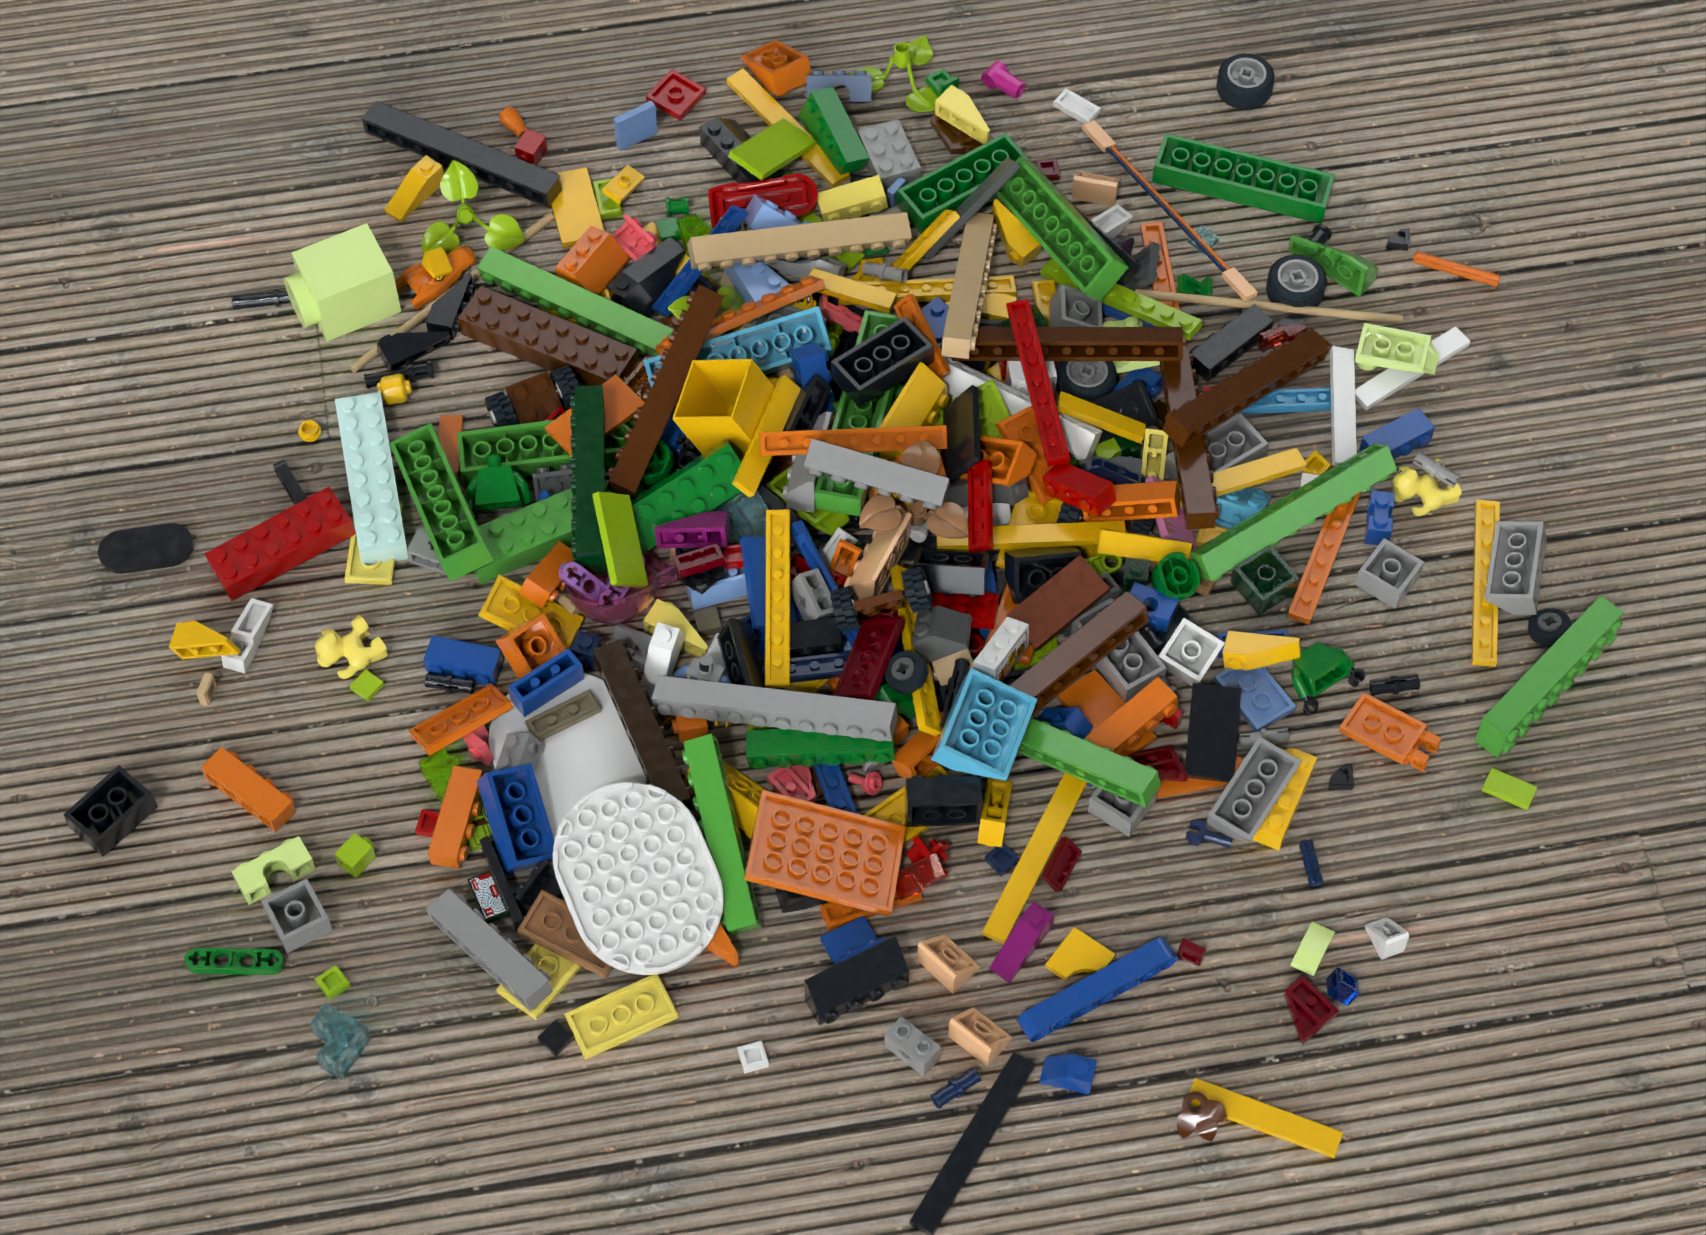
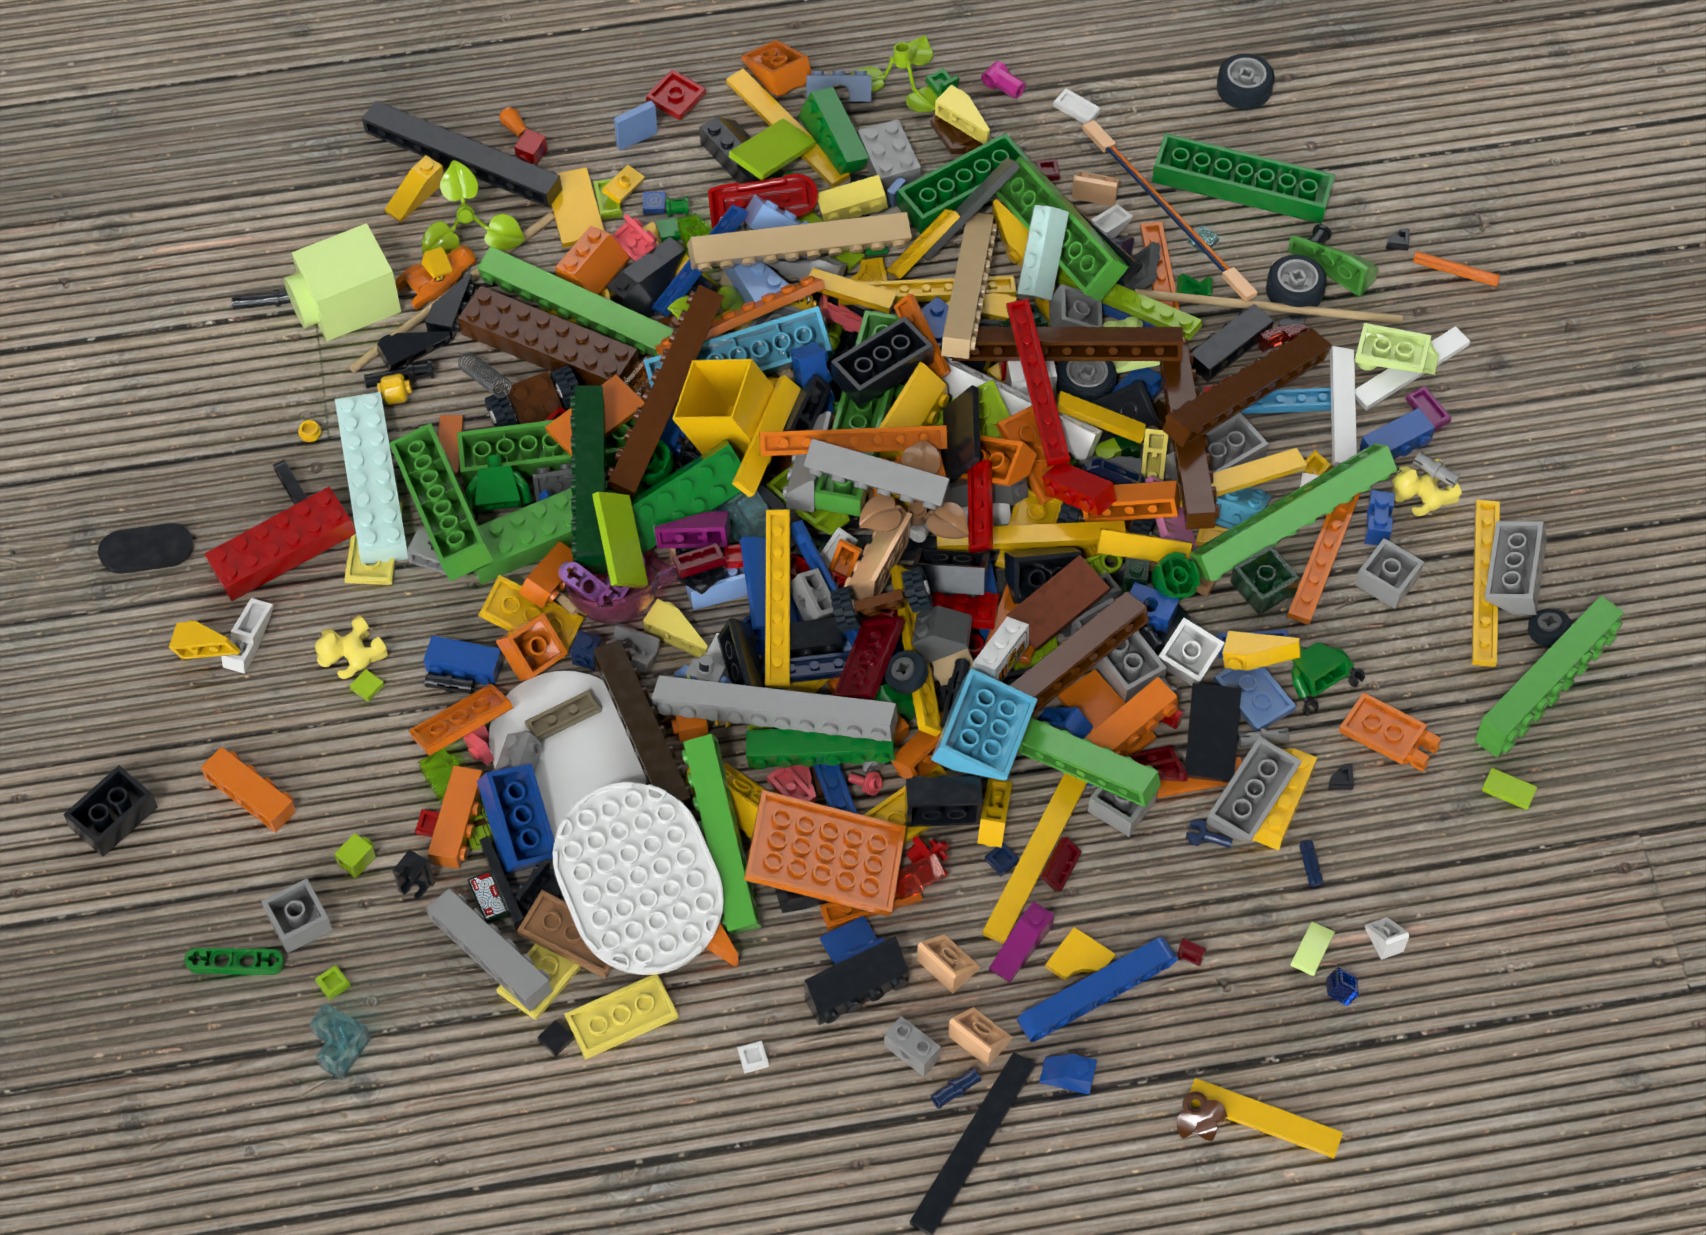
tan tile [196,673,217,706] -> none
yellowish green arch [231,836,316,905] -> none
blue brick [508,648,584,717] -> none
white slope [641,622,686,699] -> none
dark tan tile [693,607,722,635] -> none
light grey pin [862,261,908,283] -> none
dark red wing [1284,975,1339,1044] -> none
black pin [1369,674,1420,696] -> none
none -> black hinge [393,849,435,899]
none -> dark grey piece [458,352,511,398]
none -> blue tile [643,191,665,214]
none -> light aqua slope [1016,205,1069,301]
none -> magenta tile [1405,386,1452,431]

